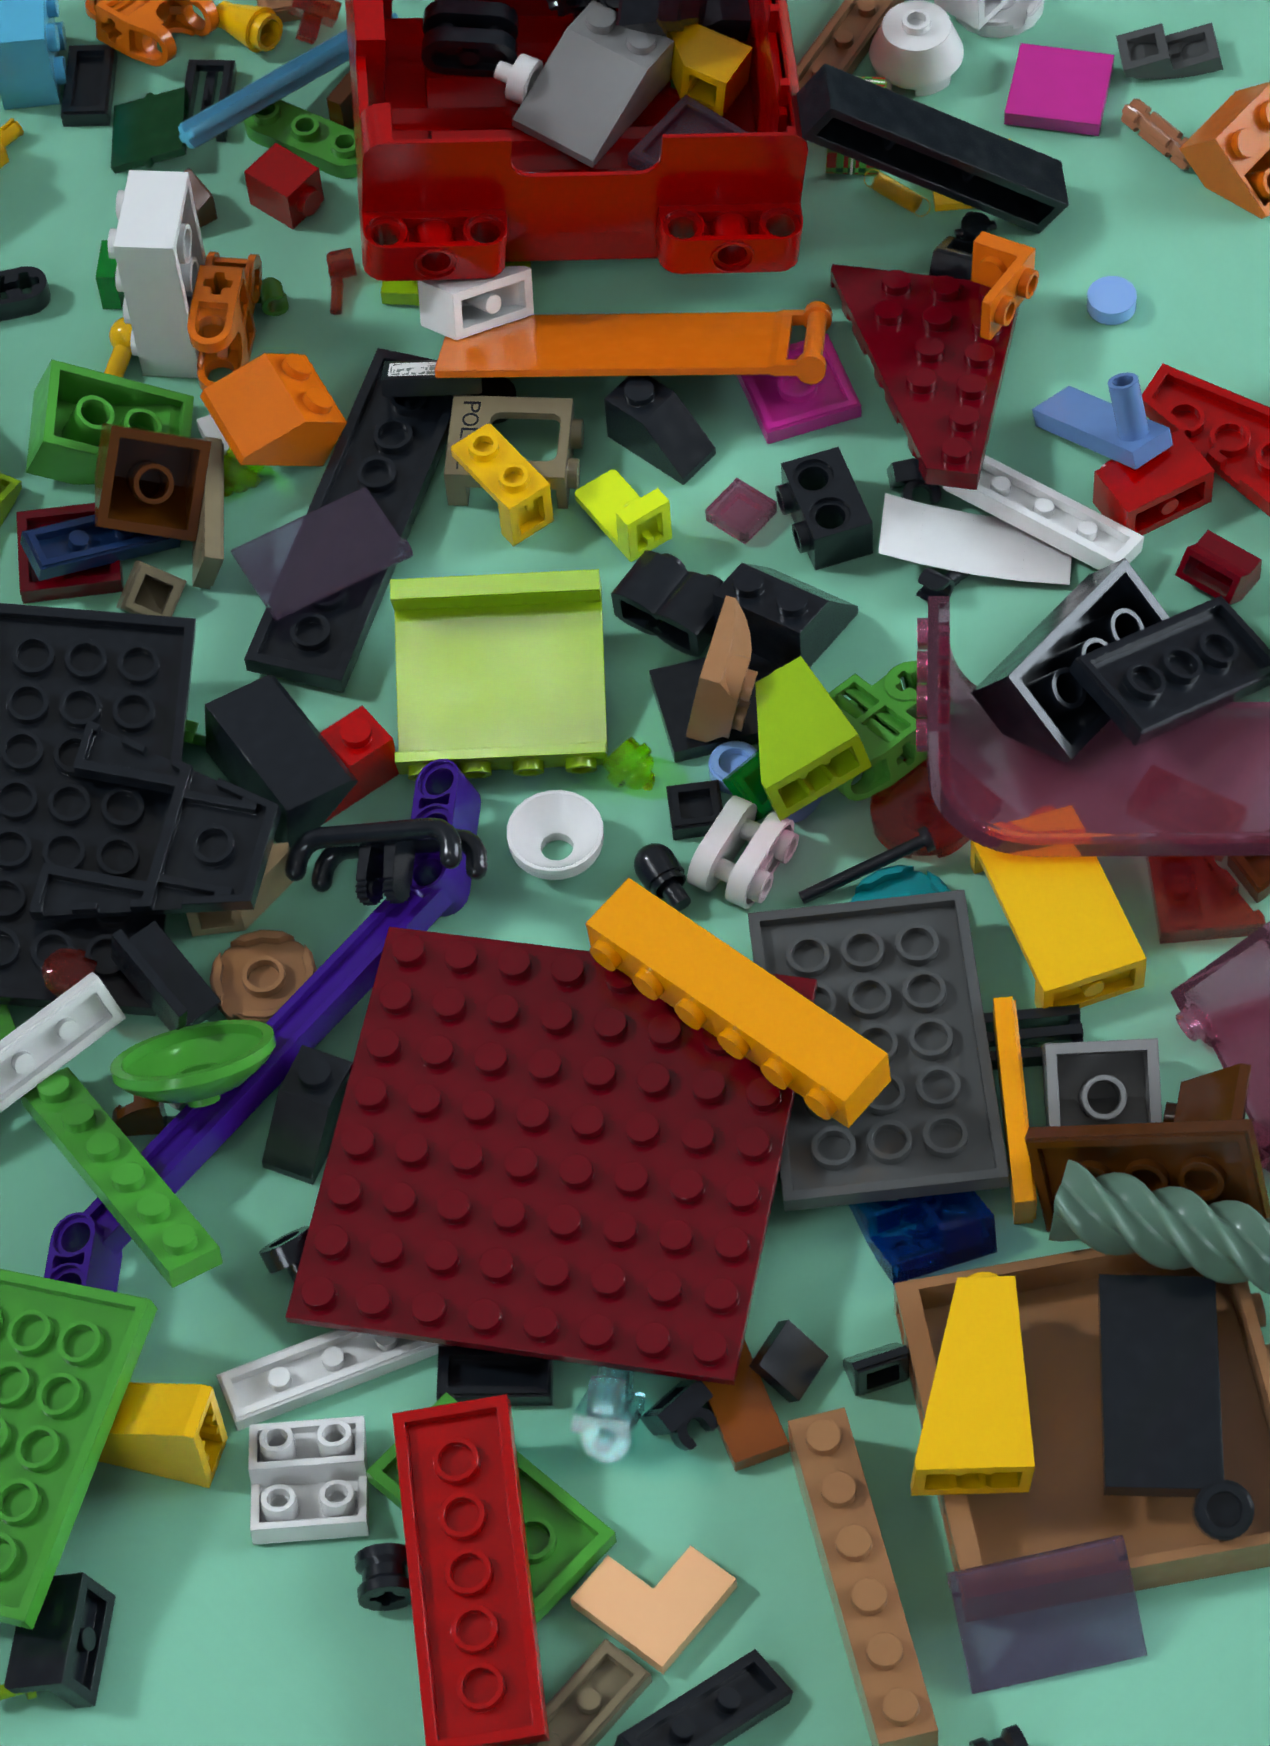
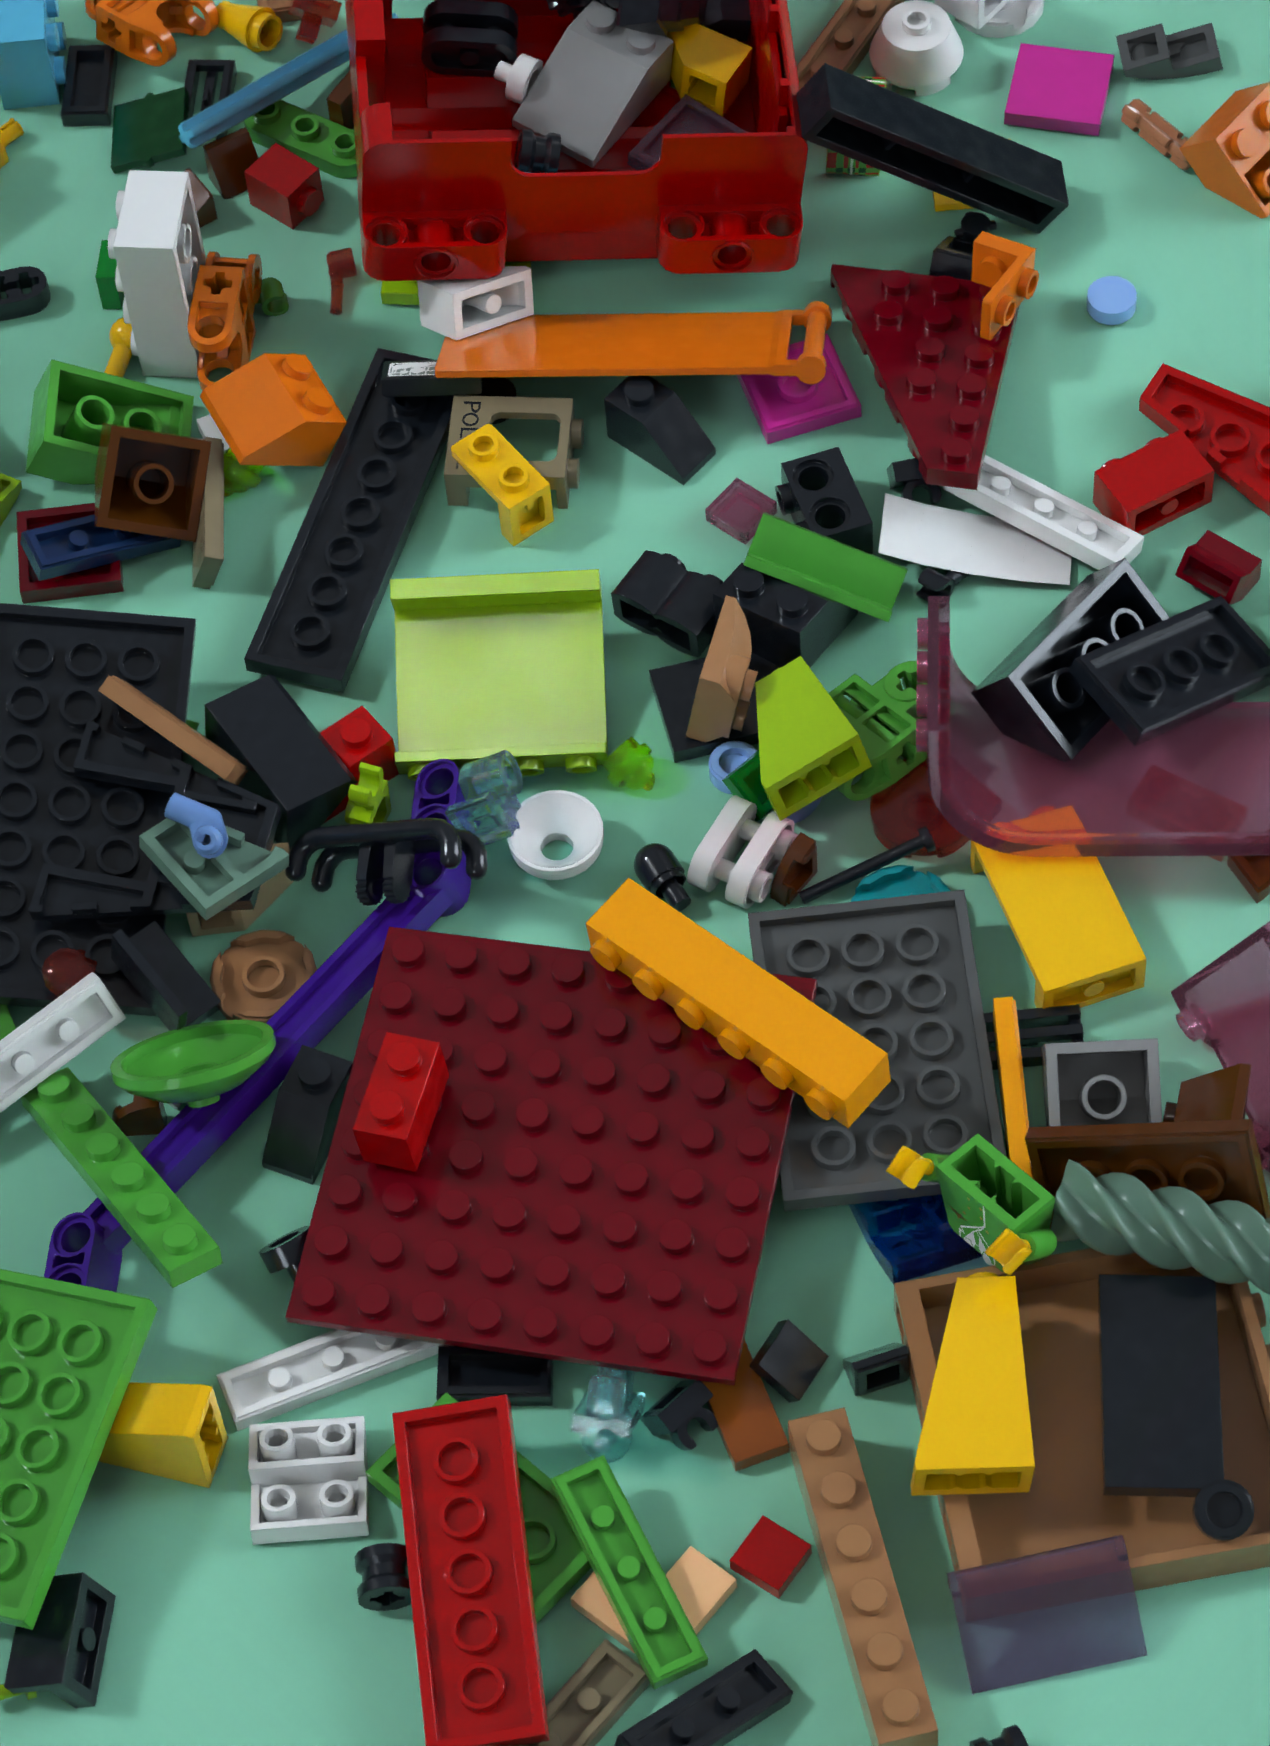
dark tan slope [116,561,187,617] -> none
clear purple piece [231,487,413,621] -> none
neon yellow bracket [575,469,672,562] -> none
black tile [666,780,723,840] -> none
yellow piece [864,169,930,217] -> none
medium blue piece [1032,372,1173,469] -> none
clear red wing [1145,837,1266,944] -> none
none -> medium nougat tile [98,675,248,786]
none -> sand green wing [139,818,289,920]
none -> medium blue arm [164,792,228,859]
none -> reddish brown slope [203,127,258,199]
none -> lime plate [345,762,392,825]
none -> red brick [352,1032,449,1172]
none -> clear light blue leg [444,750,523,846]
none -> black wheel [514,129,561,173]
none -> bright green tile [551,1455,708,1690]
none -> red tile [730,1515,812,1599]
none -> bright green panel [743,512,908,622]
none -> reddish brown tile [770,832,817,907]
none -> bright green torso [886,1133,1057,1276]

